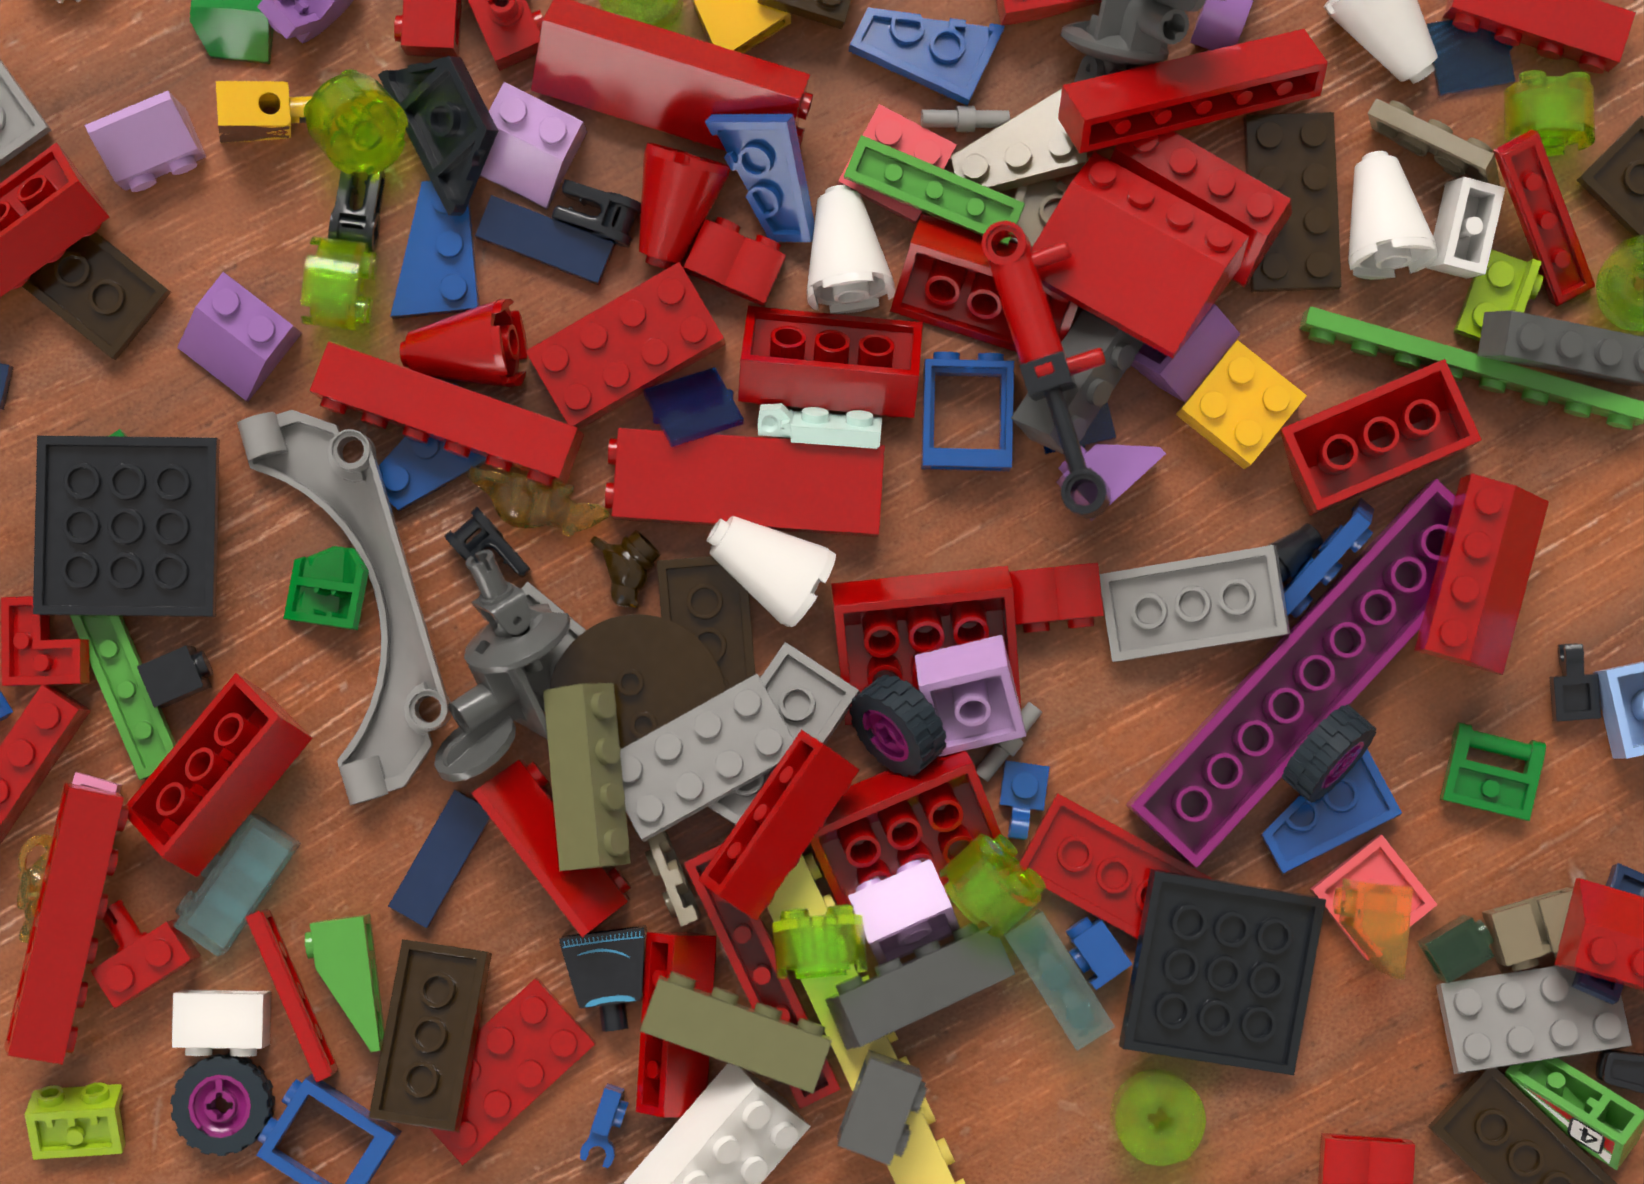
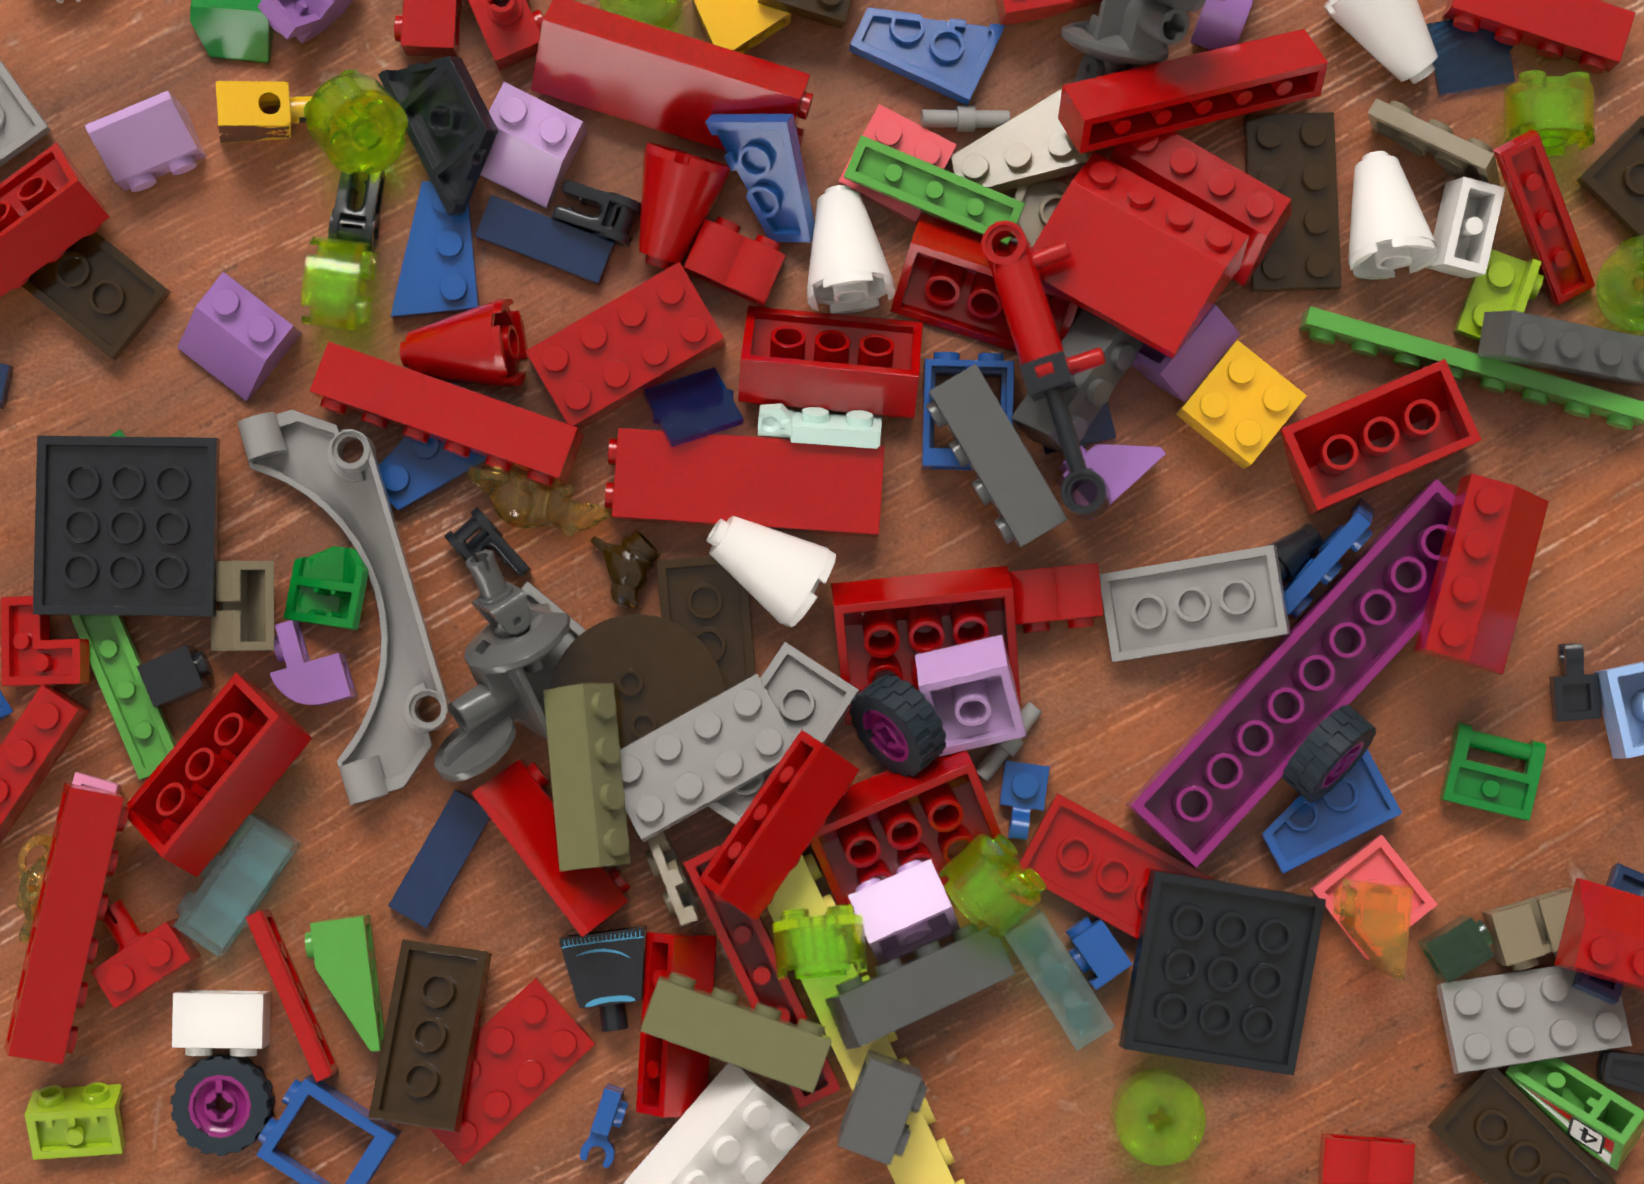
none -> dark tan piece [211,561,274,651]
none -> medium lavender brick [270,620,357,706]
none -> dark grey brick [926,364,1068,548]

